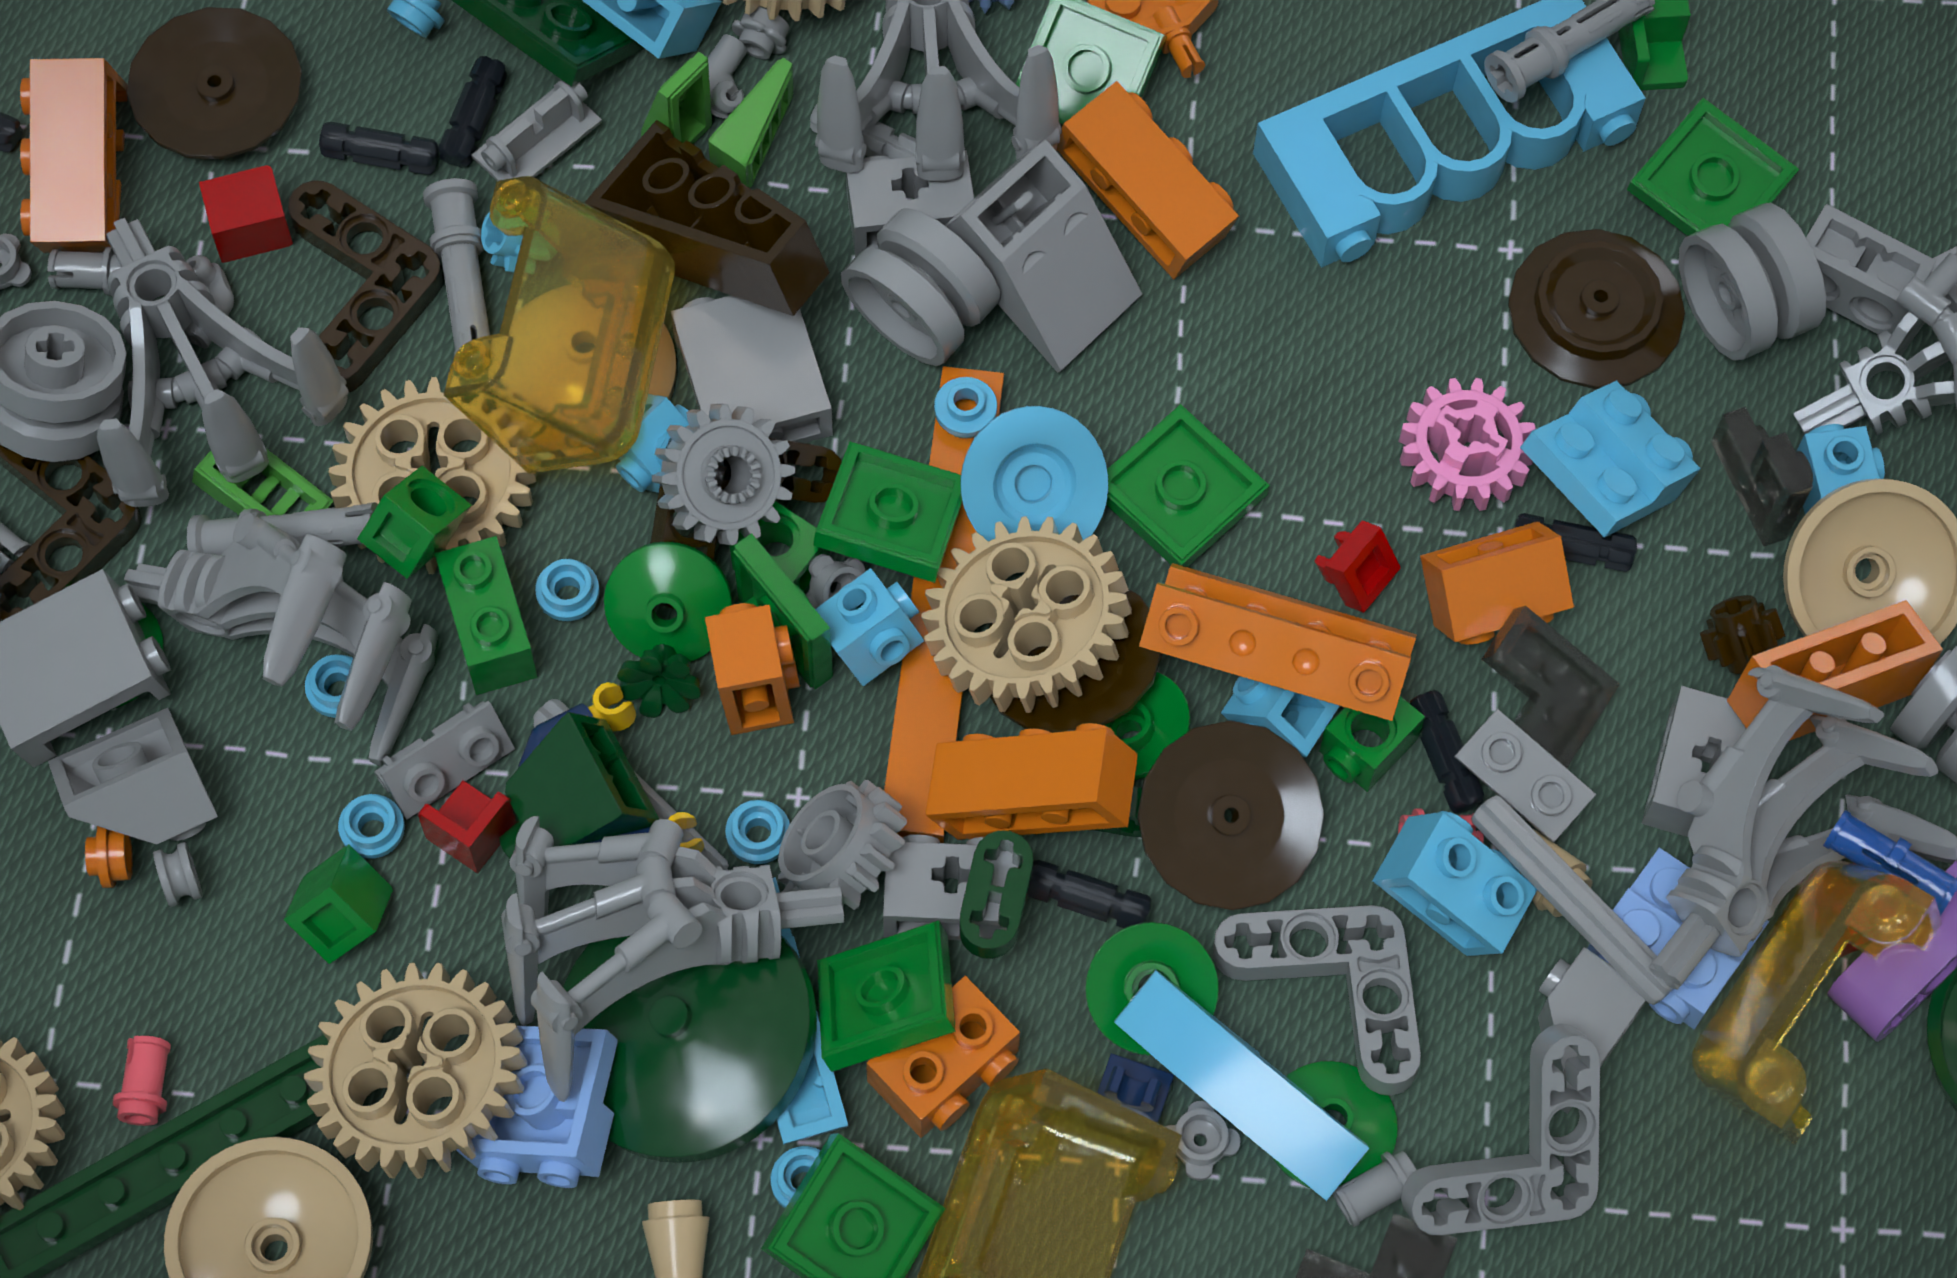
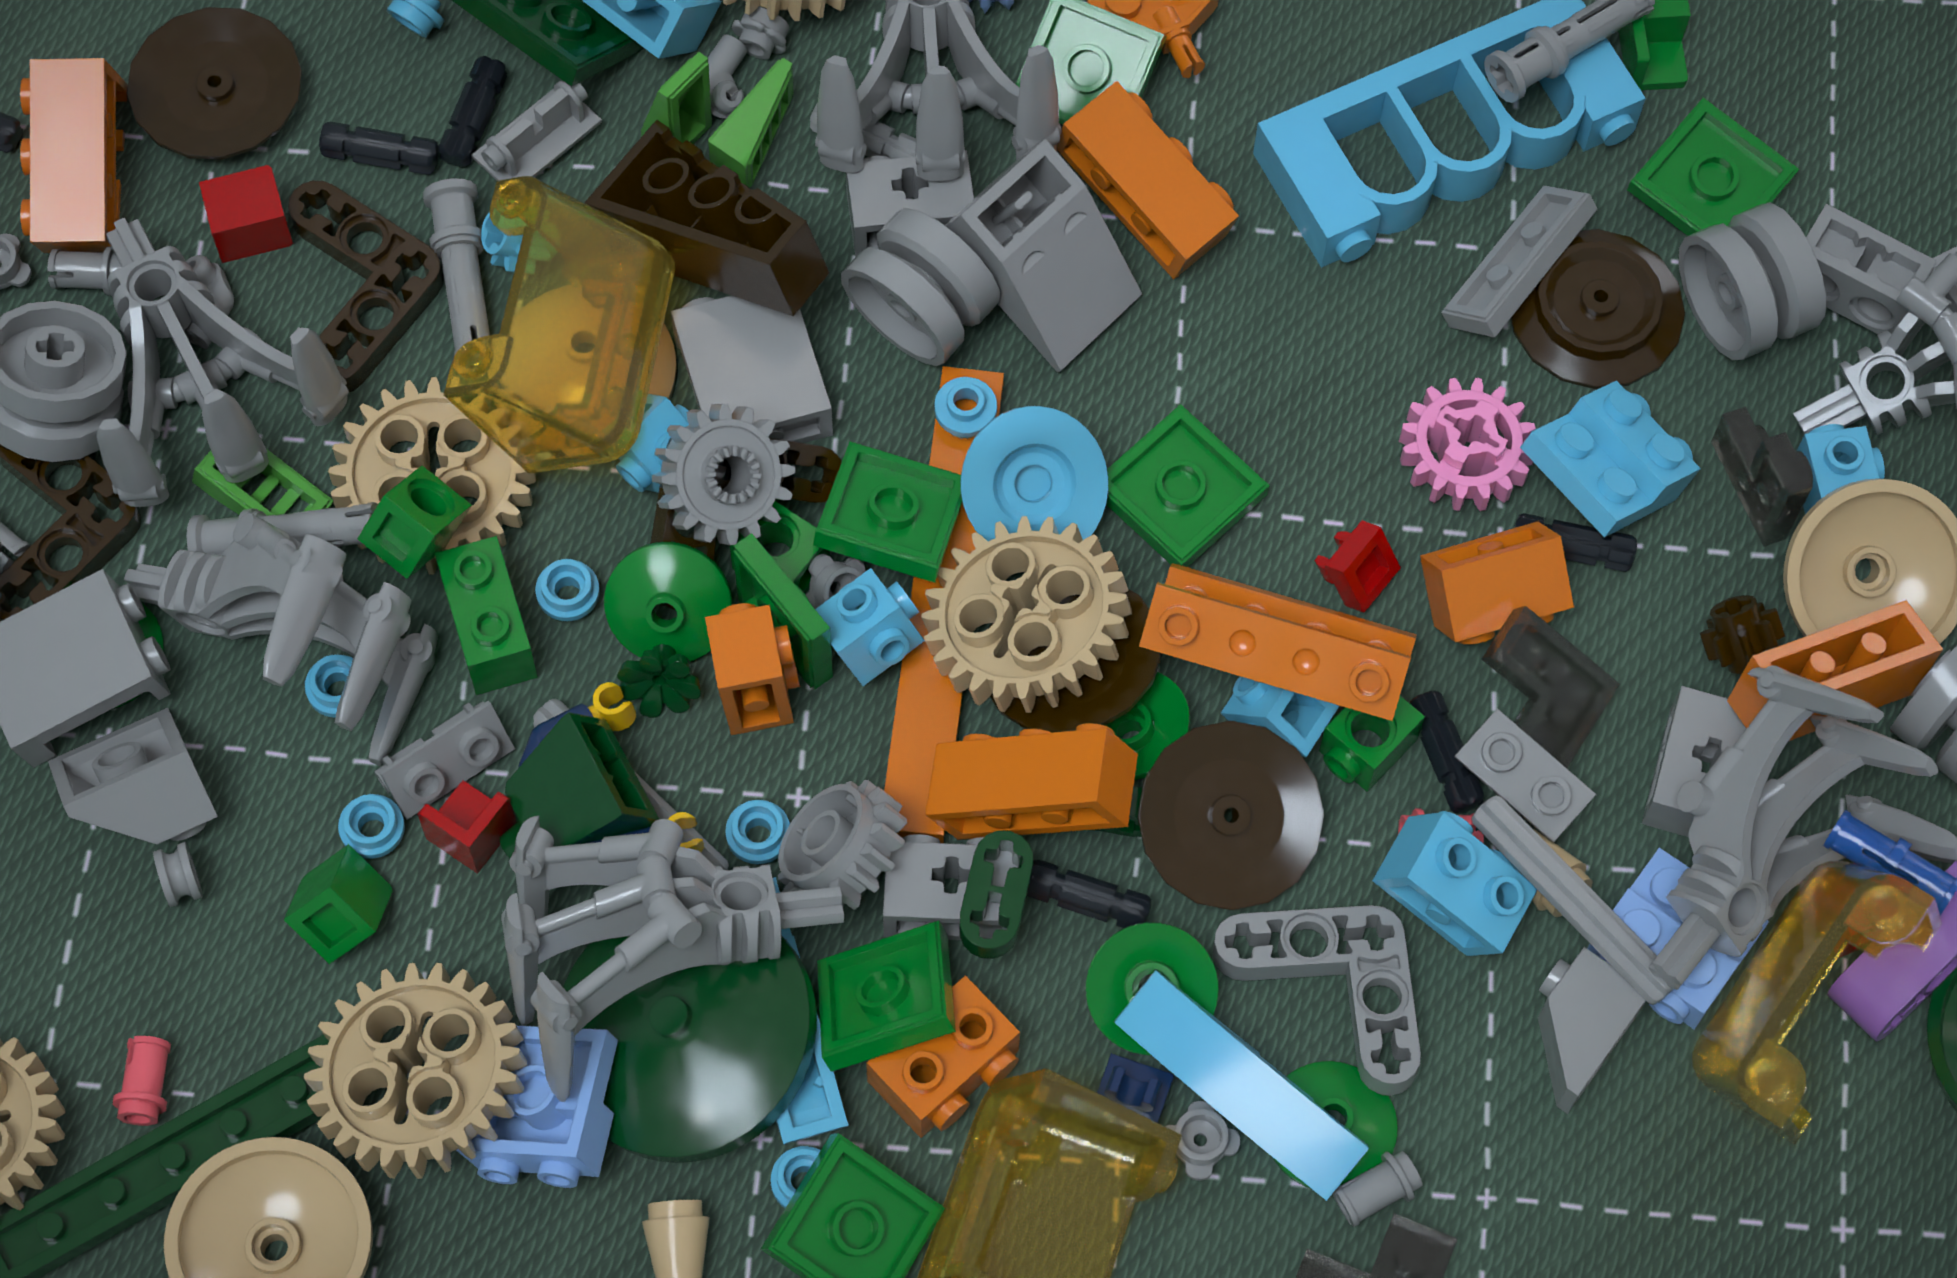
orange plate [85,826,133,888] -> none
light grey beam [1401,1024,1600,1235] -> none
none -> light grey tile [1441,186,1597,337]

